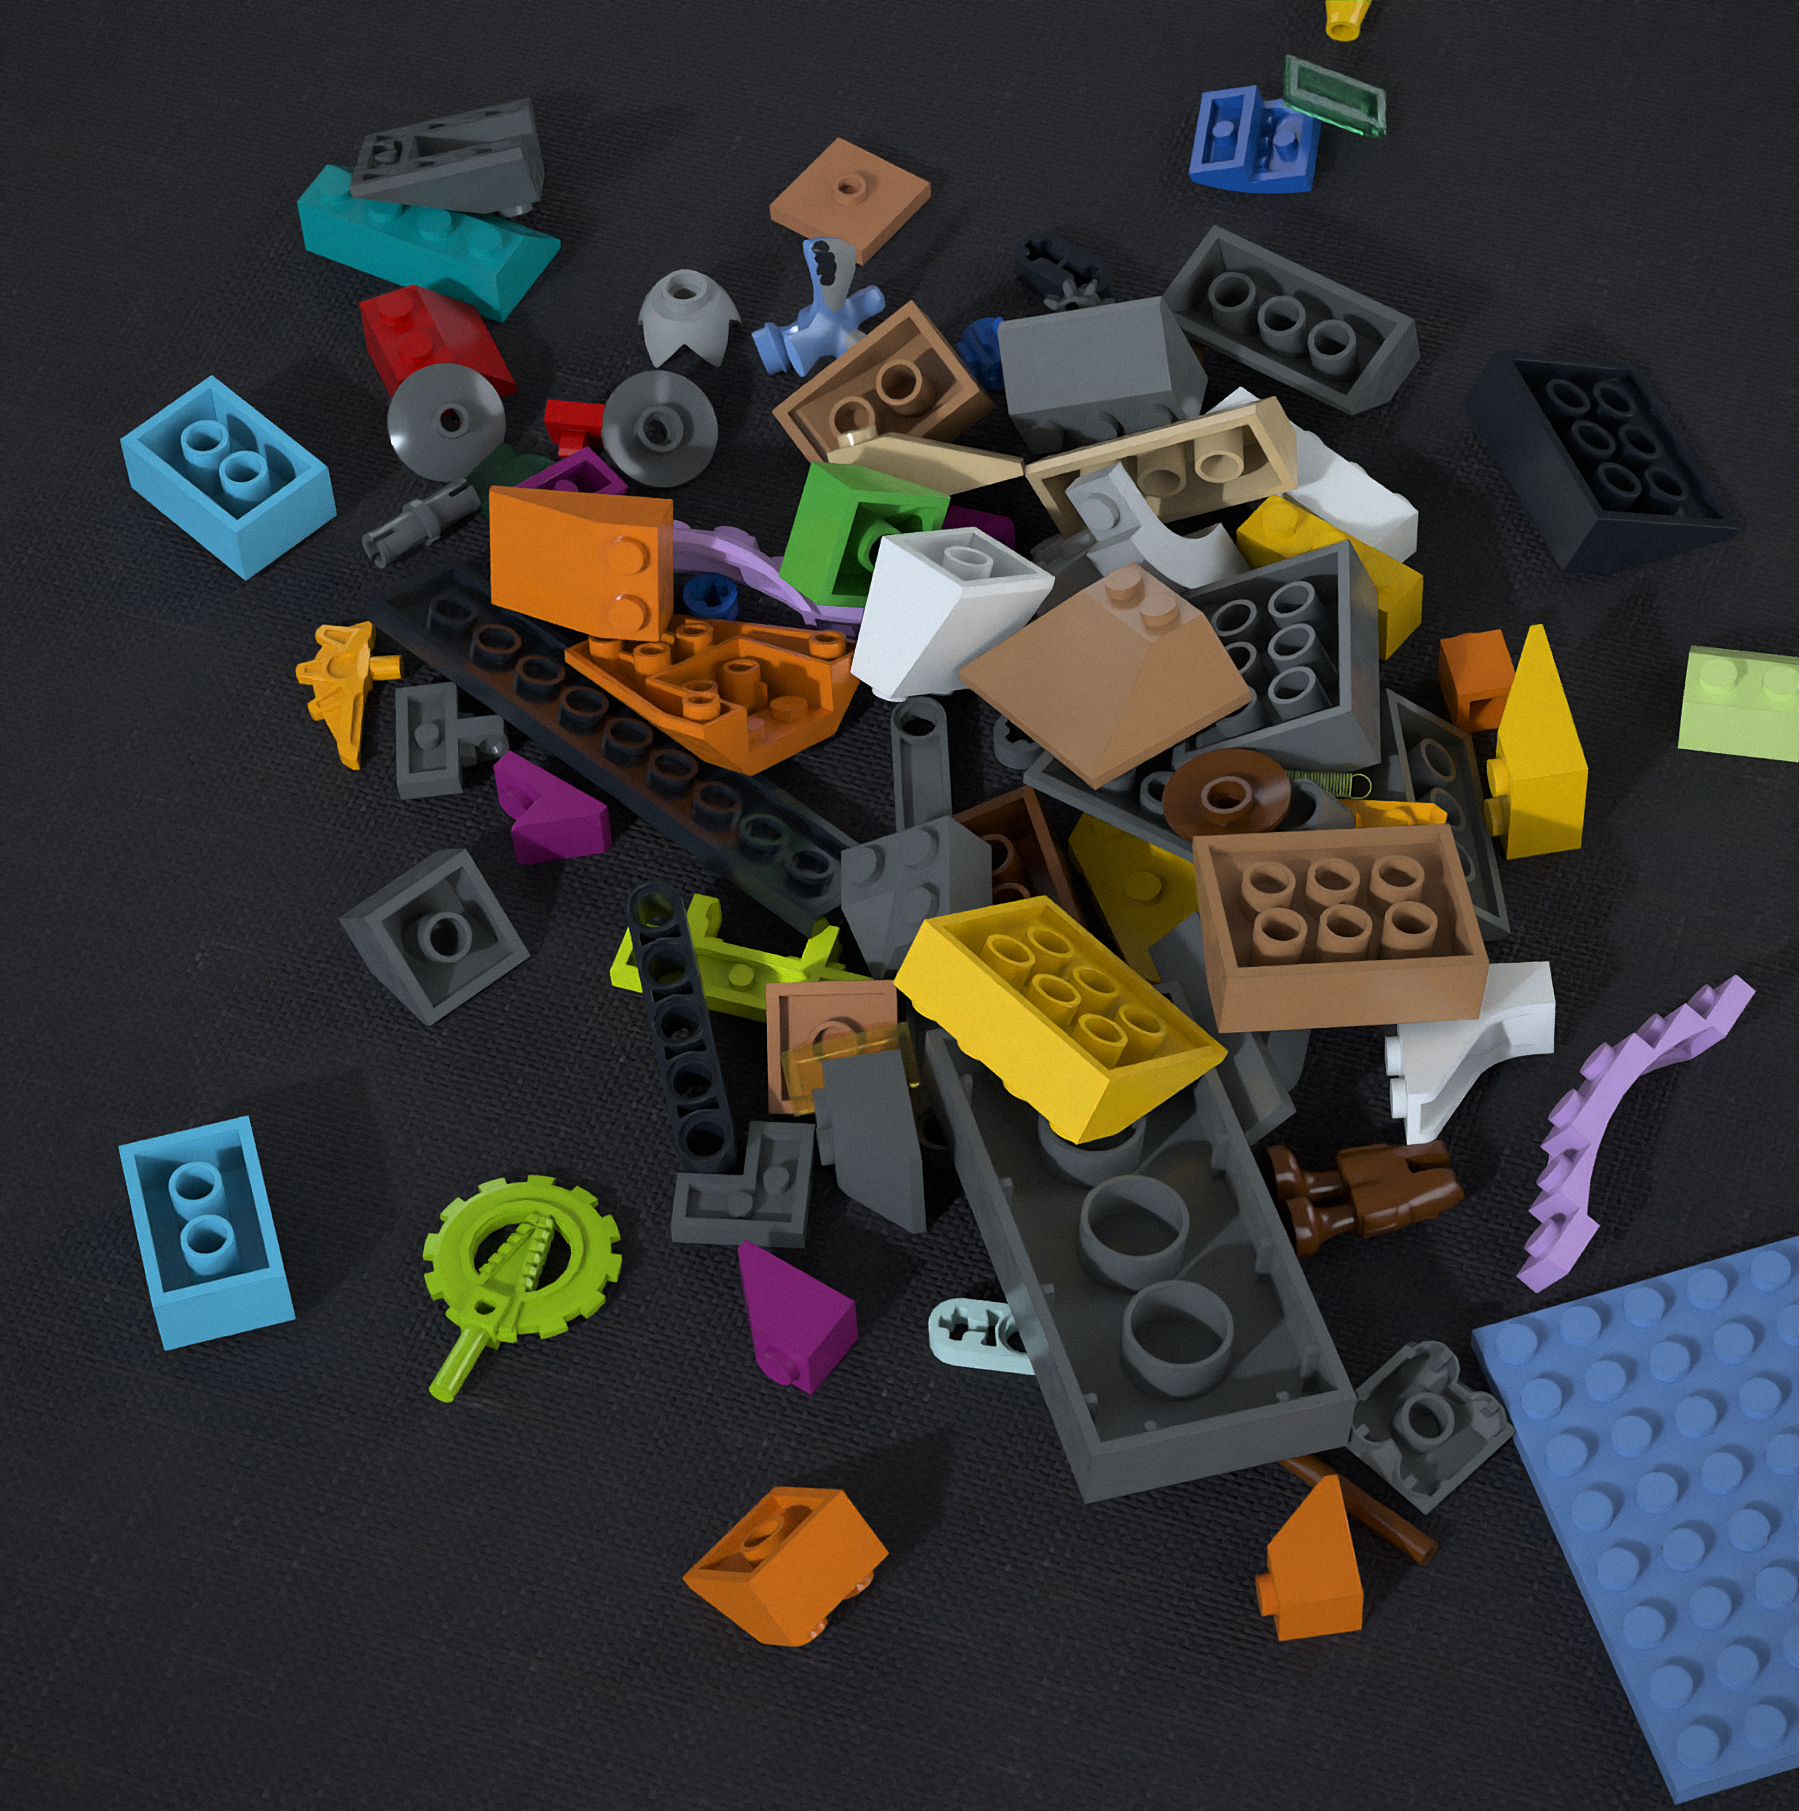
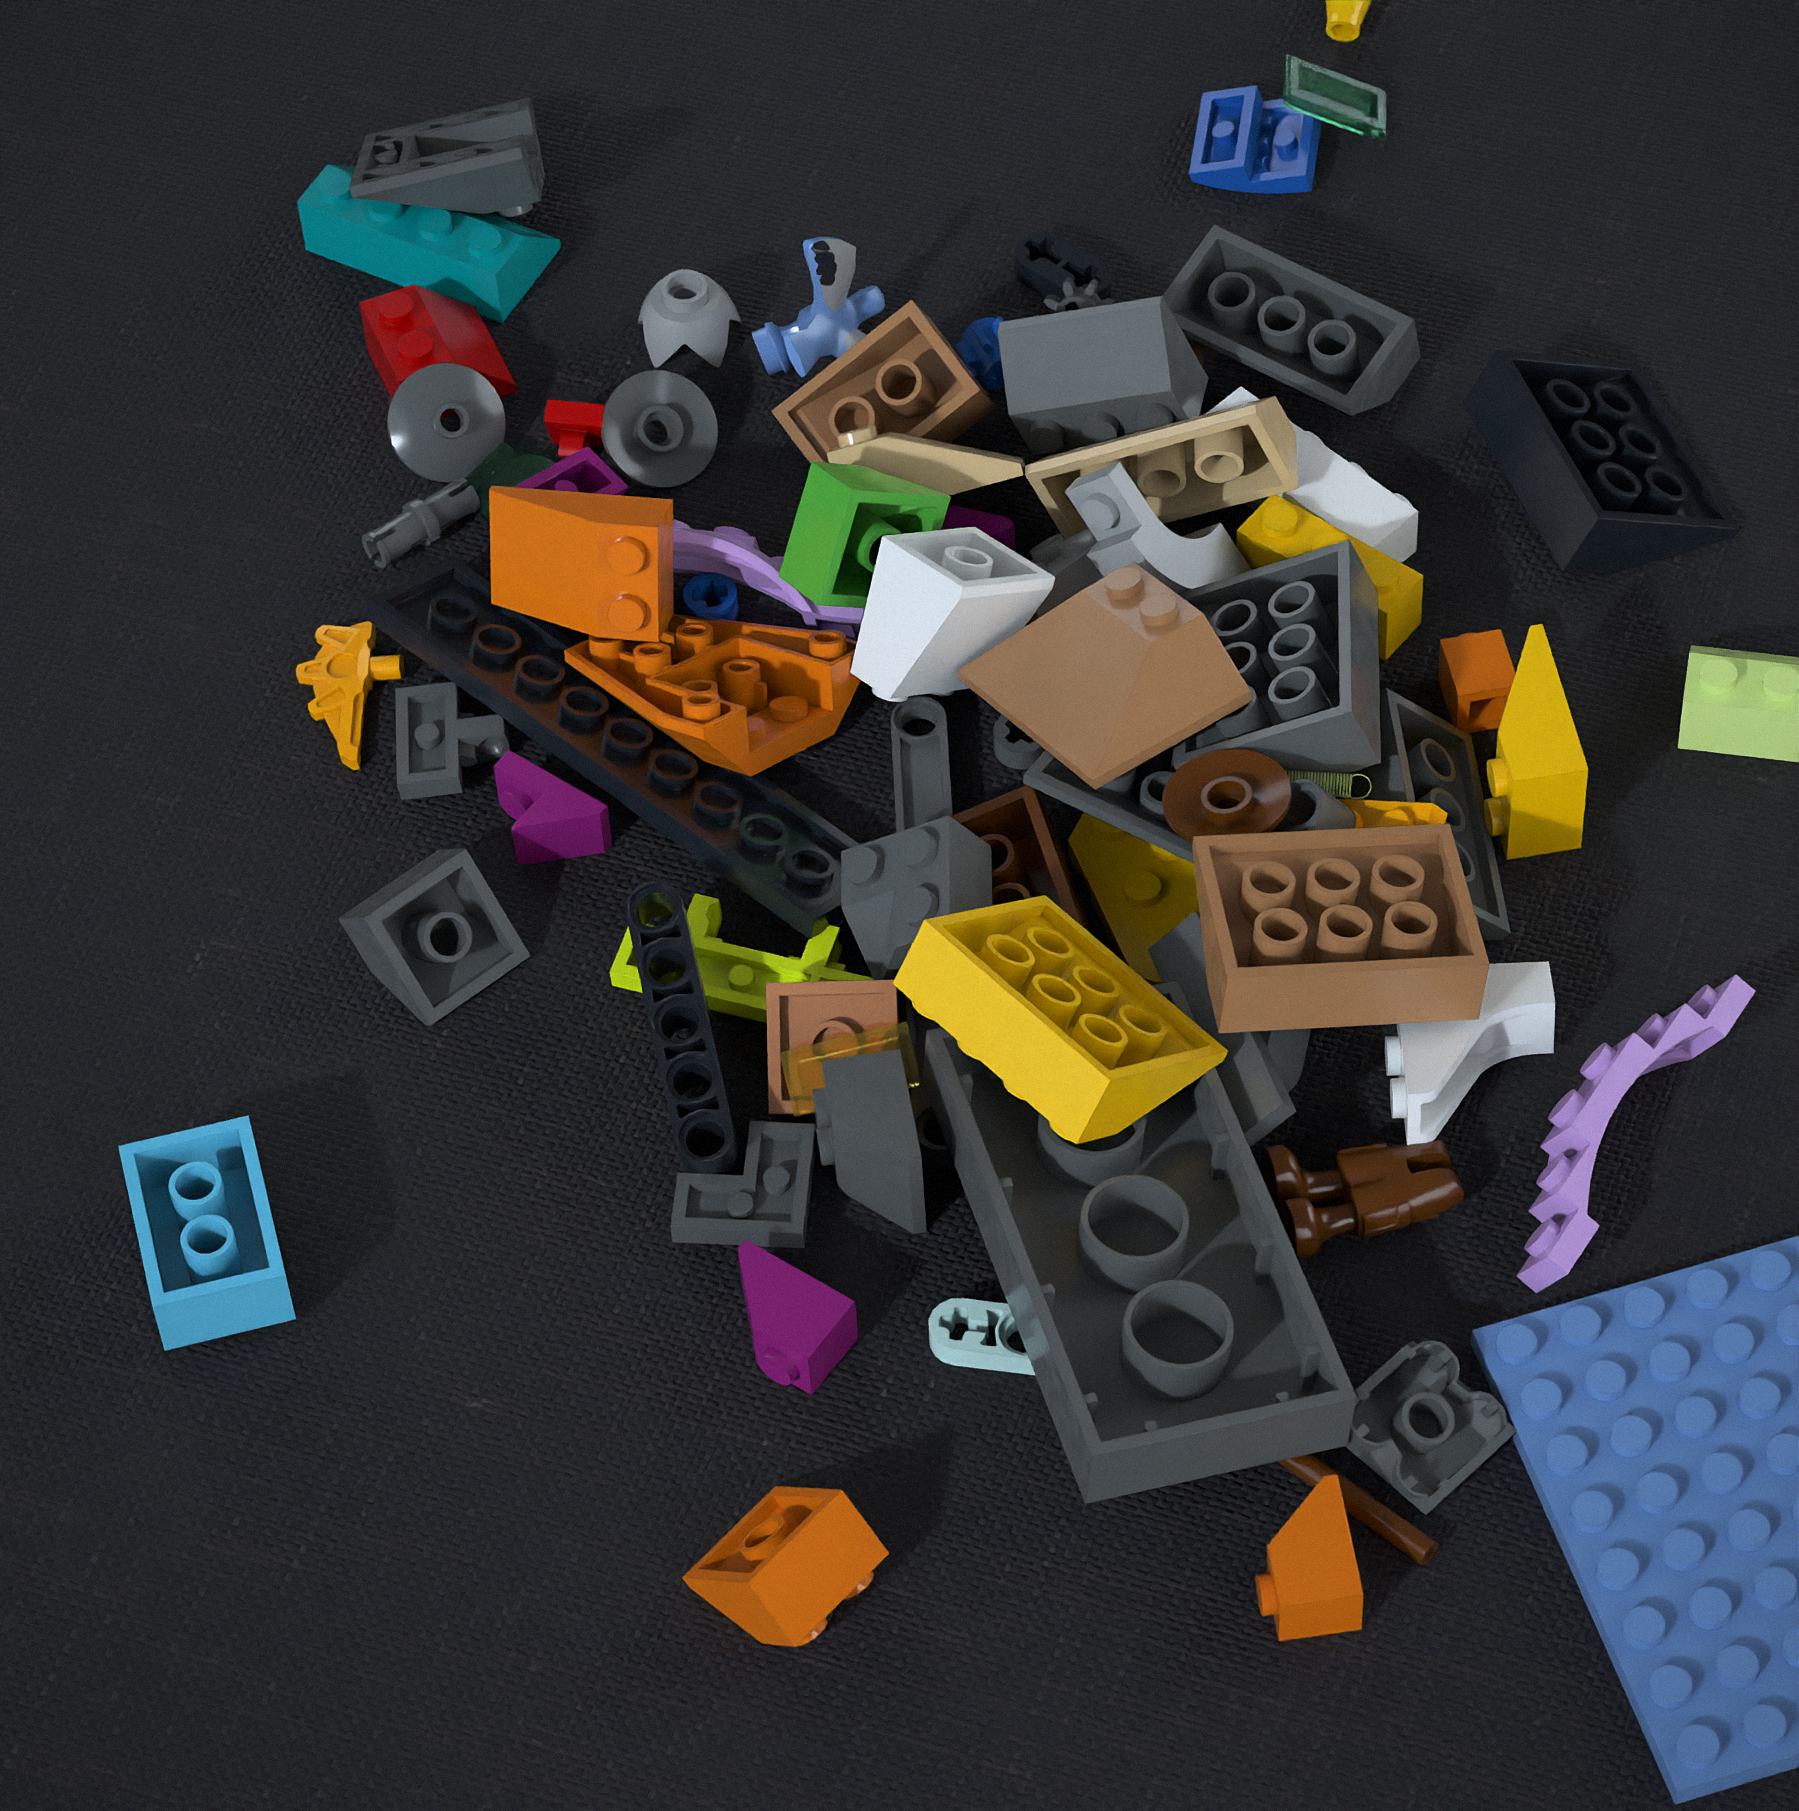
medium azure brick [120,375,337,581] -> none
lime bar [423,1175,622,1403] -> none
nougat plate [770,137,931,266] -> none

